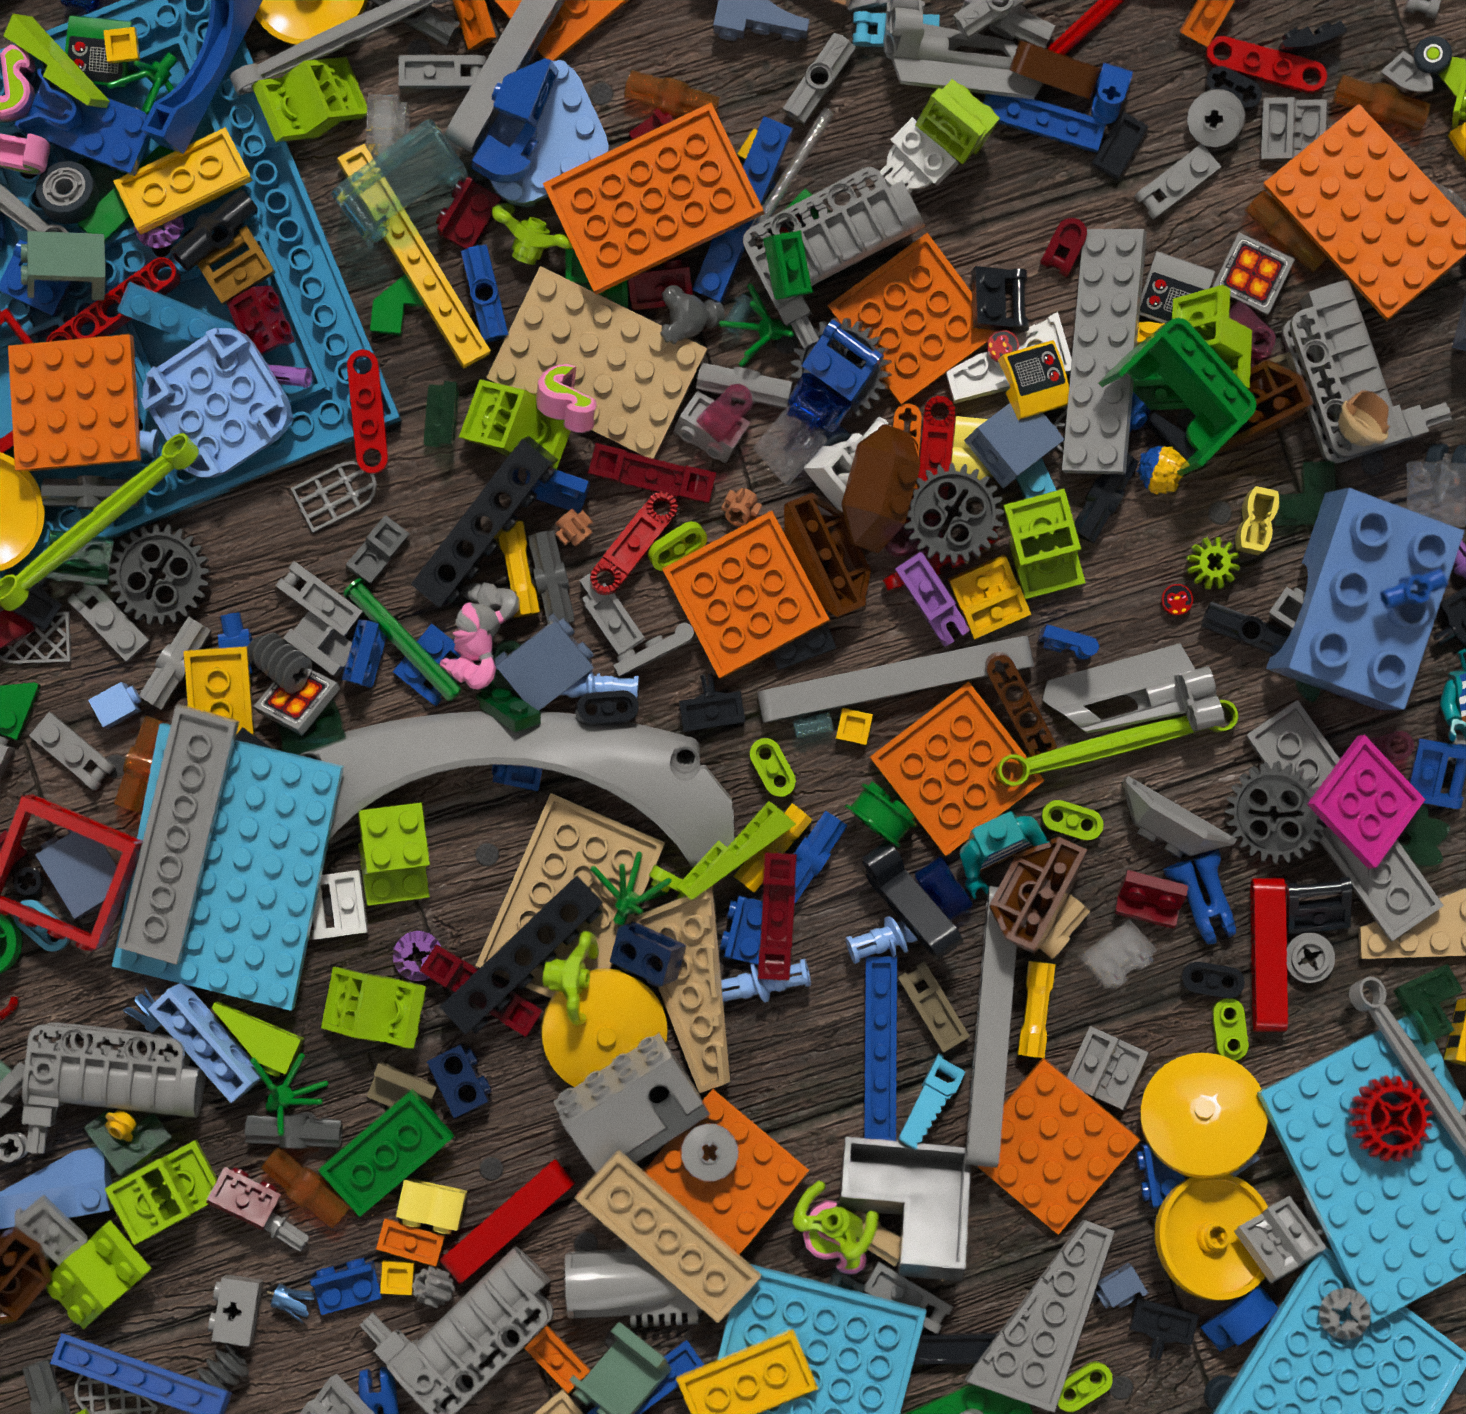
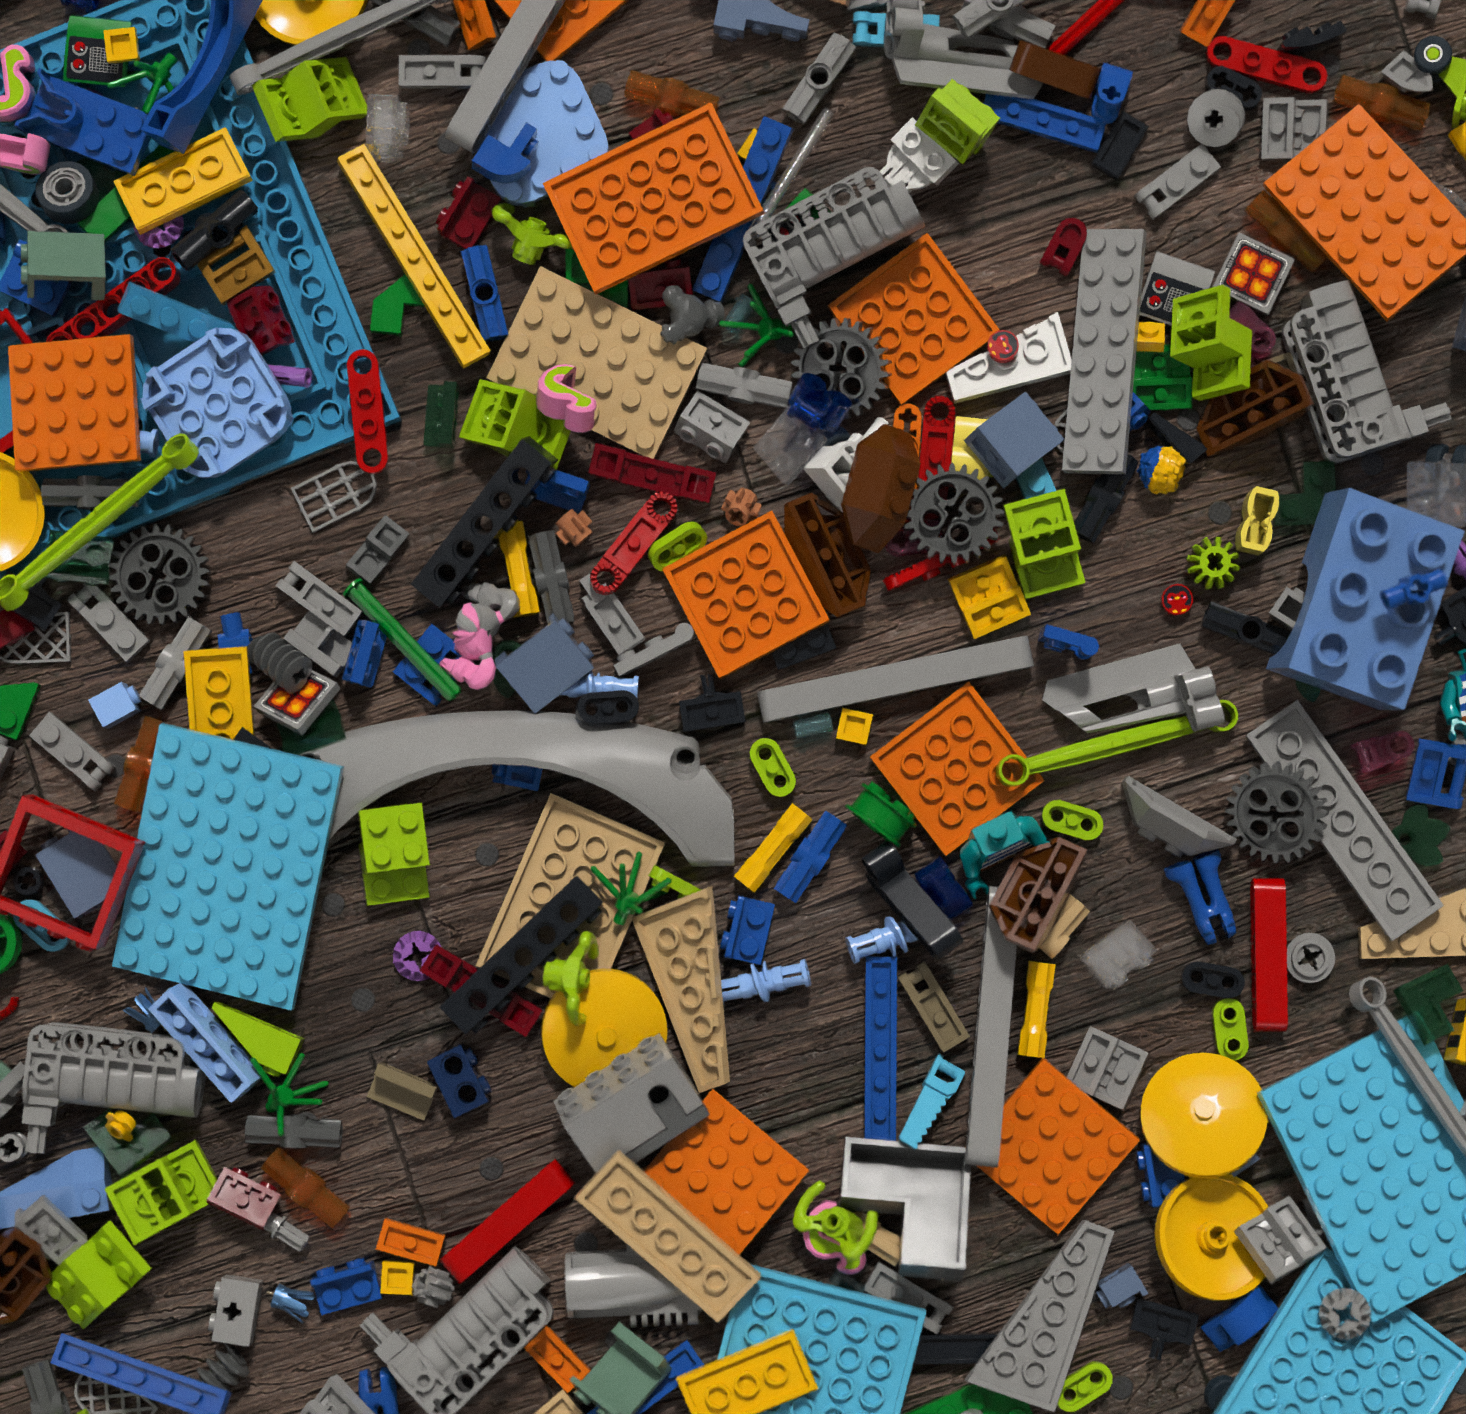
lime slope [3,14,110,108] -> none
light grey plate [117,704,239,965] -> none
white plate [311,870,368,940] -> none
green plate [318,1088,454,1217] -> none
lime bracket [321,967,426,1049] -> none
clear light blue windscreen [331,119,468,249] -> none
light yellow brick [396,1178,468,1234] -> none
dark green plate [475,681,541,732] -> none
blue slope [491,58,559,128] -> none
dark blue brick [609,922,687,986] -> none
lime slope [677,801,796,900] -> none
light grey piece [681,1124,738,1181] -> none
clear pink piece [696,384,753,443] -> none
dark red slope [758,852,797,981] -> none
green slope [763,230,813,300] -> none
blue plate [801,319,884,402] -> none
medium lavender plate [895,551,970,647] -> none
black plate [971,266,1029,333] -> none
reddish brown beam [985,652,1057,756] -> none
slope [998,340,1069,420] -> none
green windscreen [1098,318,1256,476] -> none
dark red bracket [1115,870,1188,929] -> none
black plate [1286,877,1352,934] -> none
dark pink plate [1307,735,1425,869] -> none
piece [1339,390,1390,446] -> none
red gear [1348,1076,1434,1162] -> none

